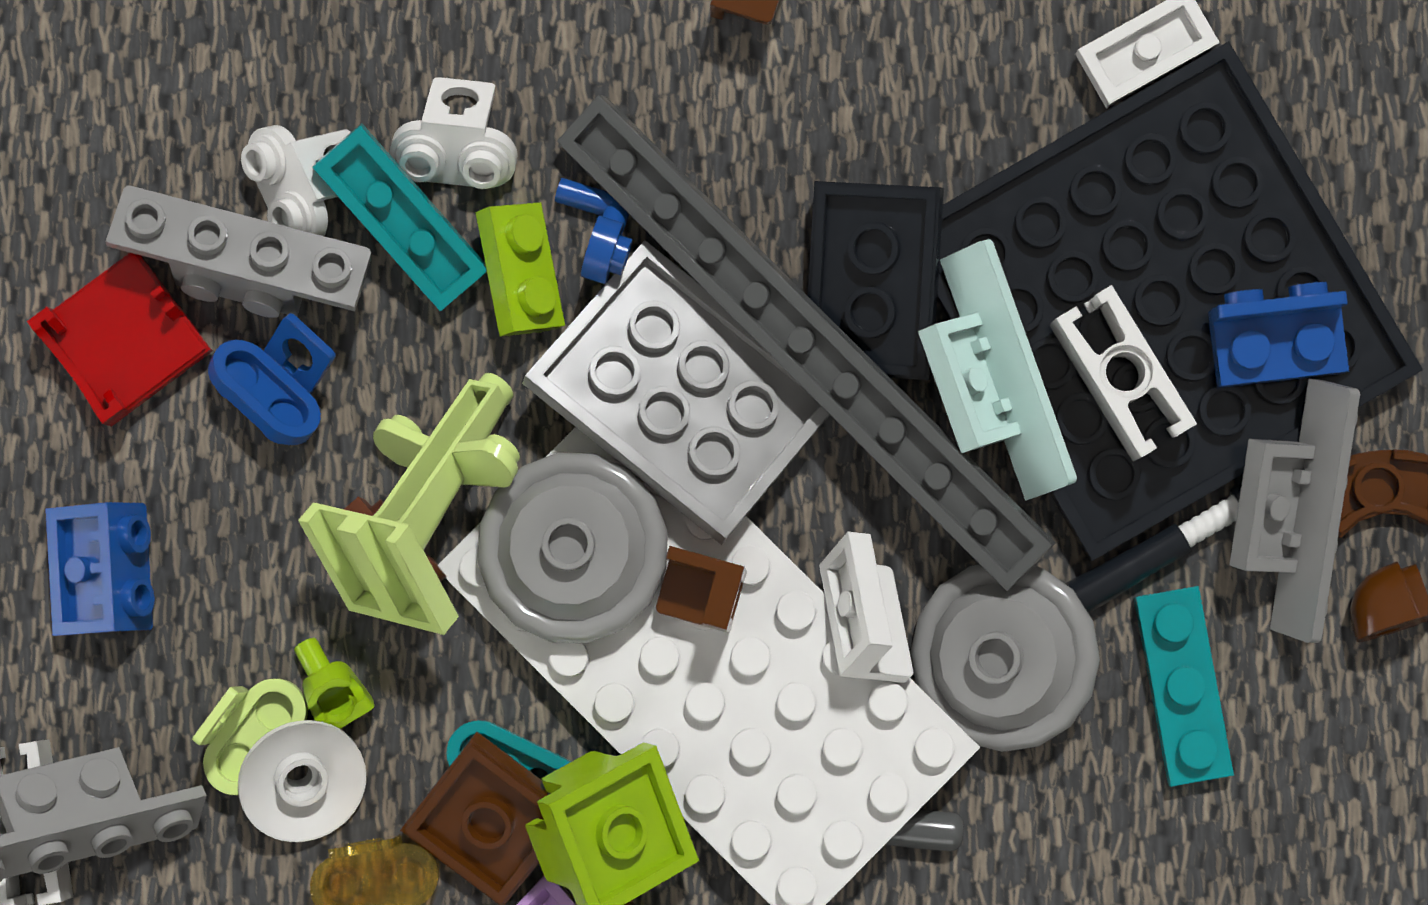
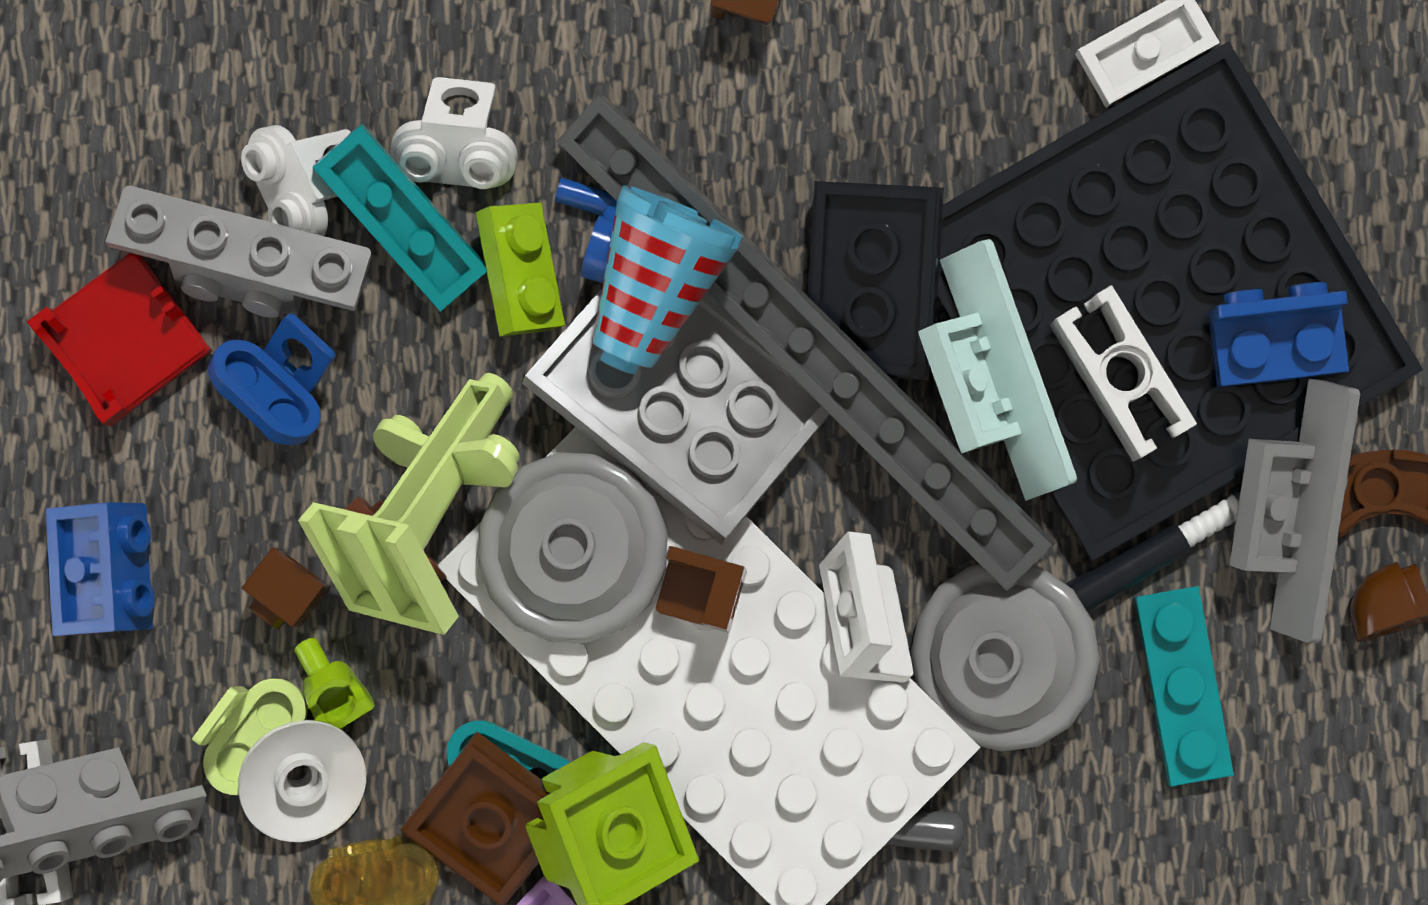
none -> reddish brown plate [241,547,331,630]
none -> medium azure cone [593,185,743,374]

